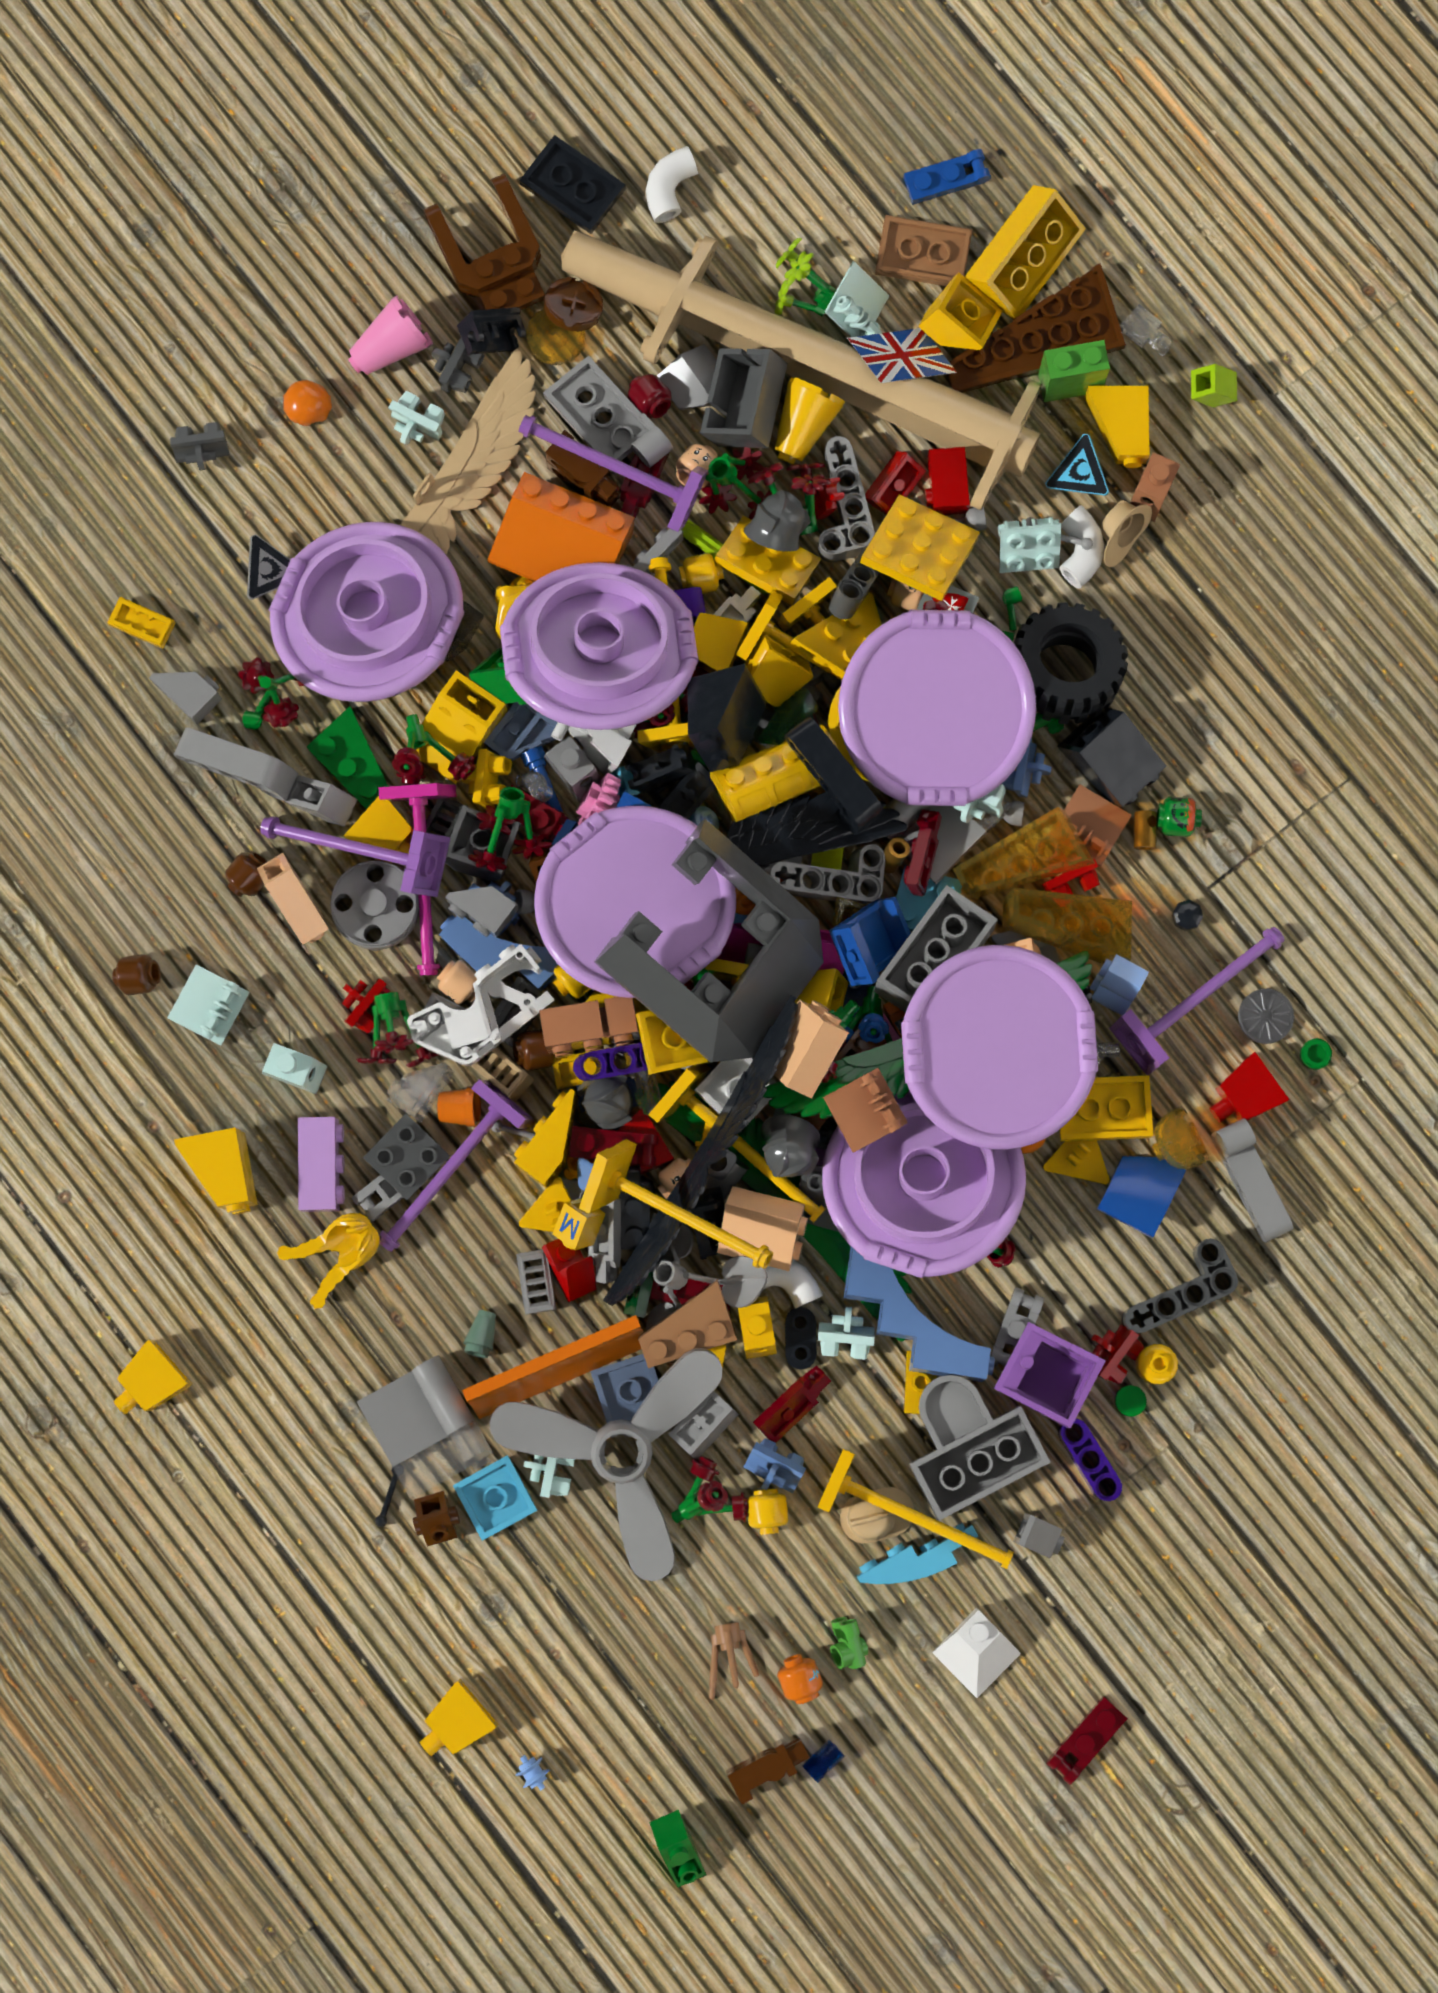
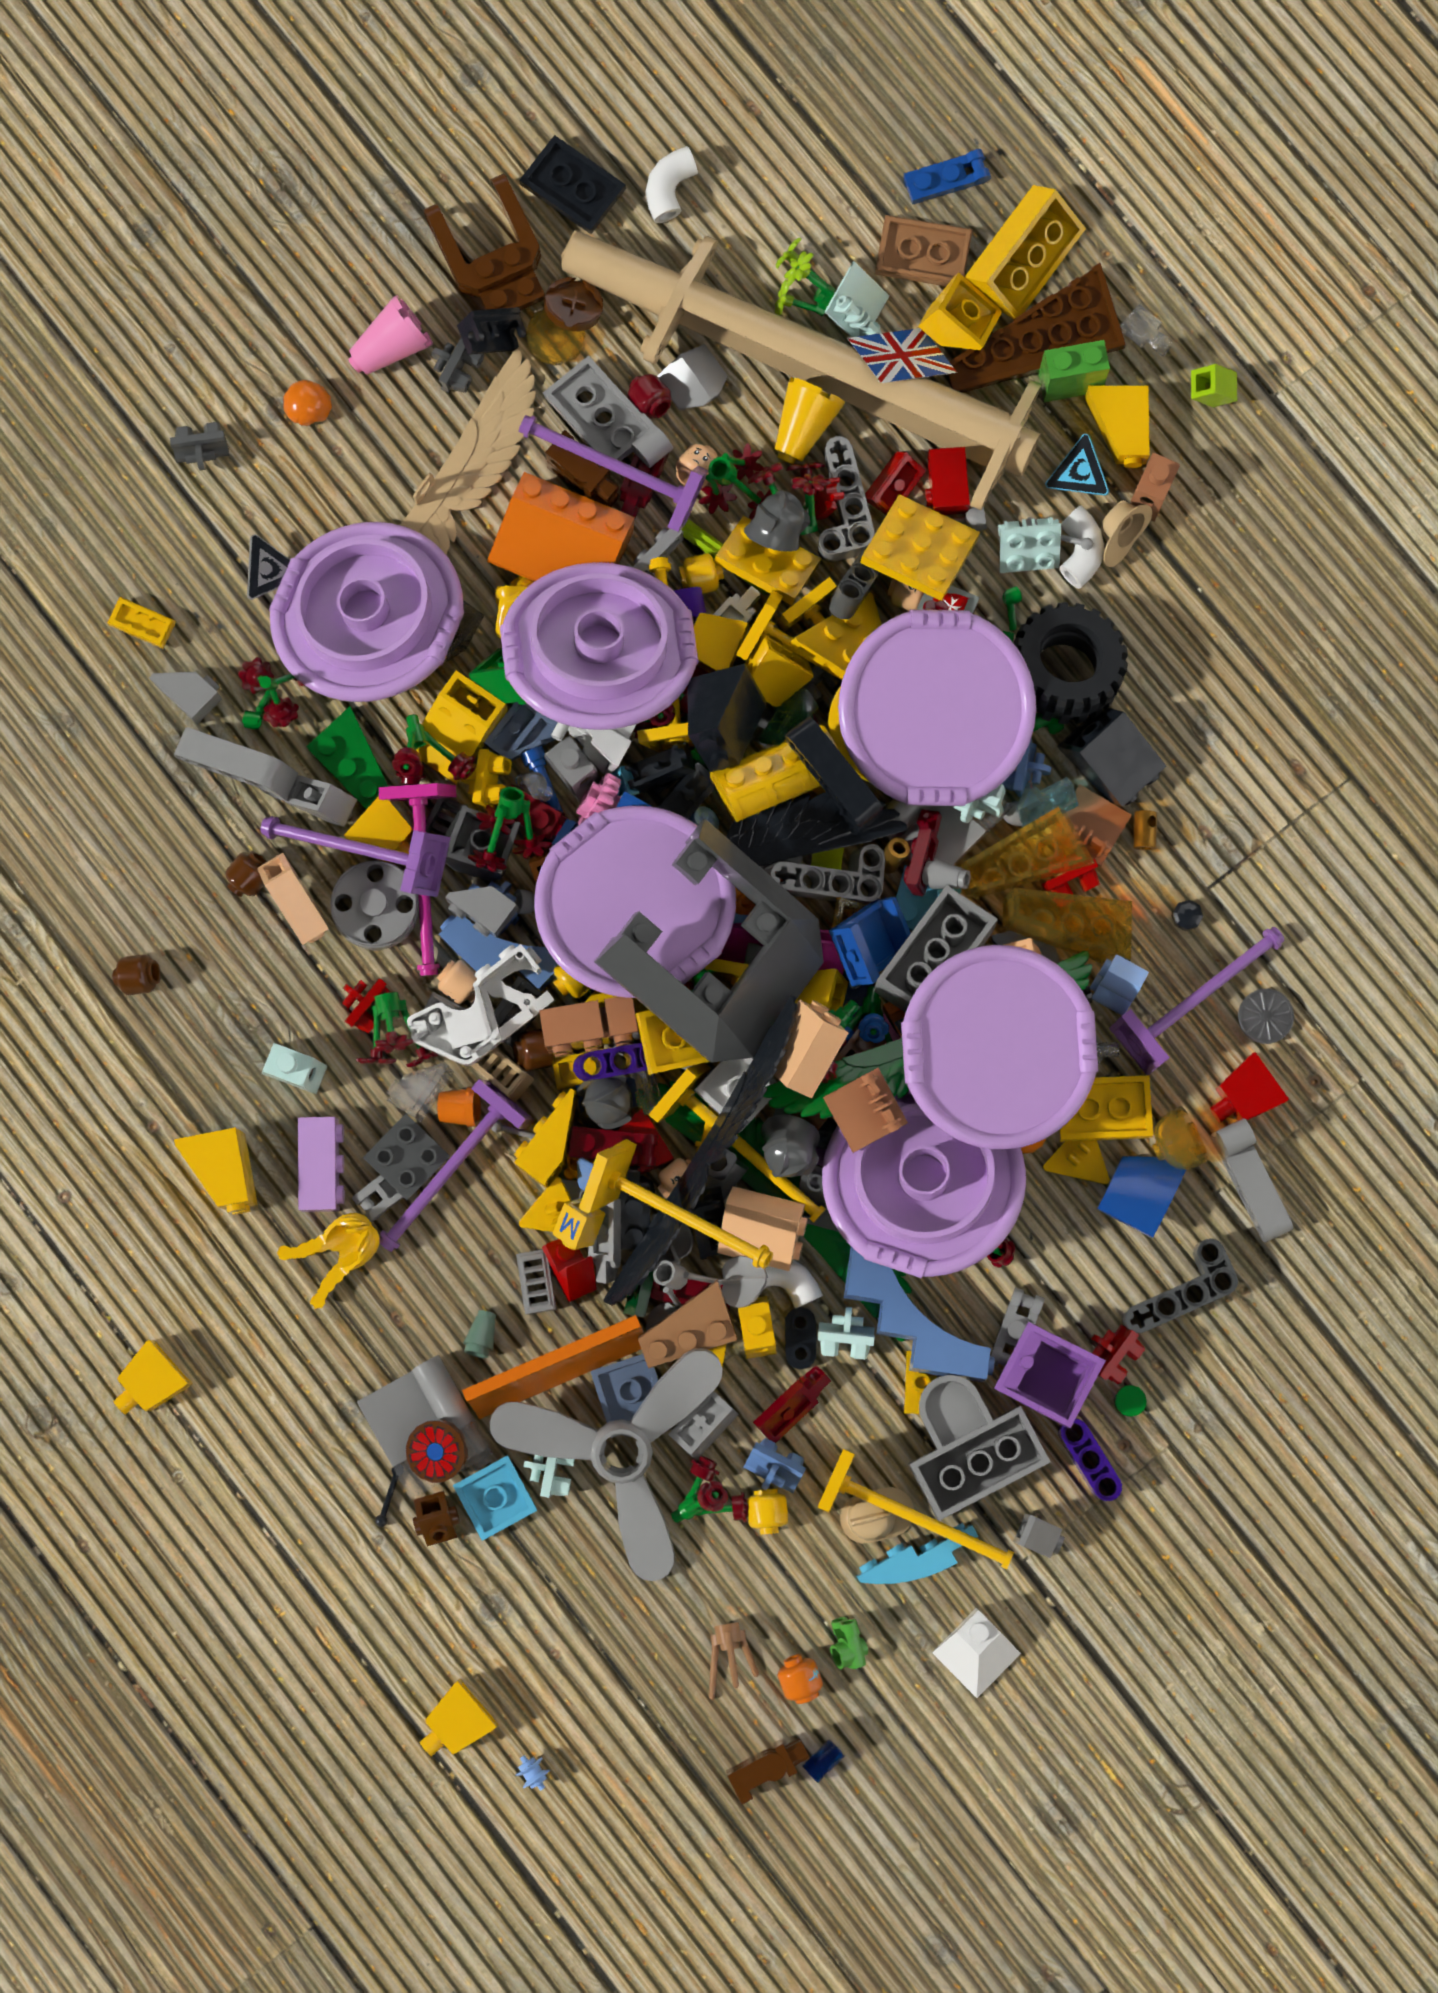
light aqua hinge [167,965,250,1046] -> none
light aqua hips [388,391,445,445] -> none
green slope [649,1810,707,1887] -> none
dark grey piece [700,348,788,448] -> none
dark red plate [1046,1696,1128,1785] -> none
yellow head [1136,1344,1178,1385] -> none
green head [1157,796,1202,837] -> none
green tile [1300,1038,1332,1070] -> none
none -> tile [406,1419,468,1483]
none -> light grey cone [922,859,971,889]
none -> clear light blue slope [1016,777,1079,833]

